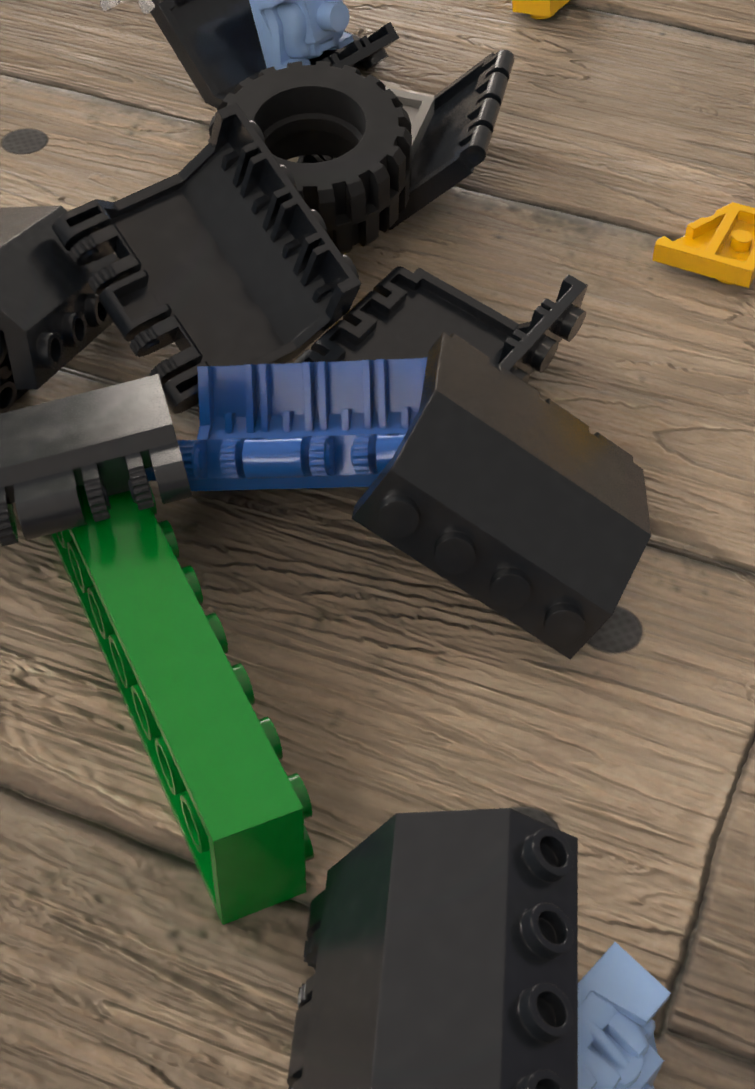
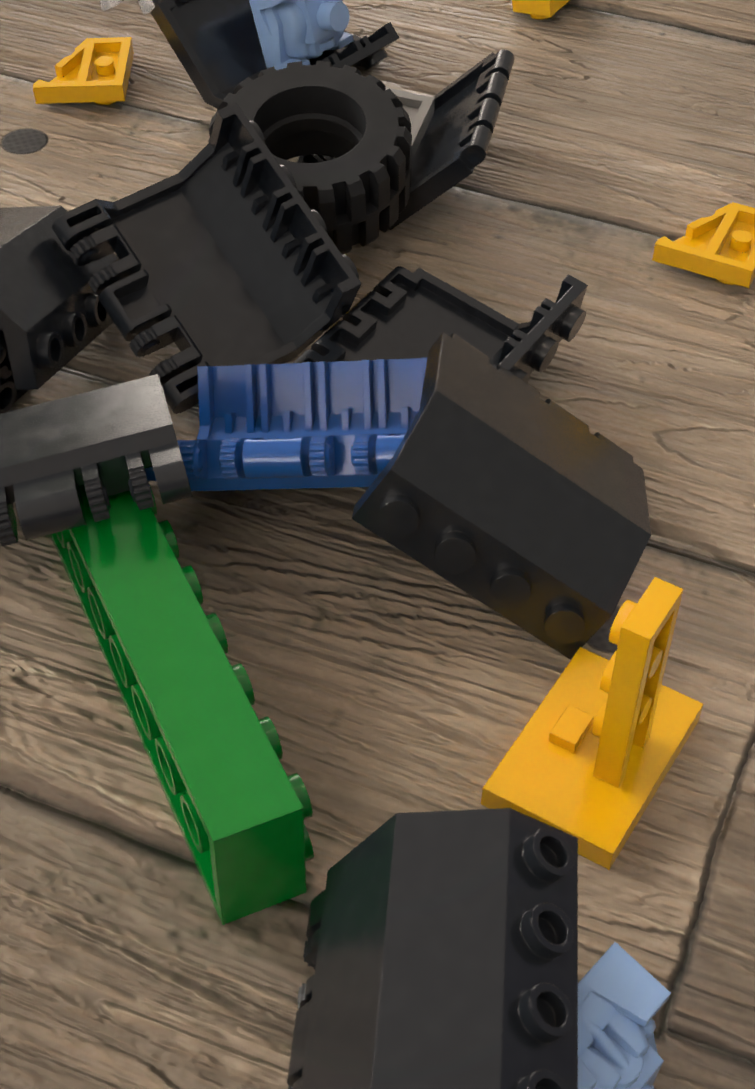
none -> yellow wing [33,37,134,105]
none -> yellow piece [481,577,703,870]

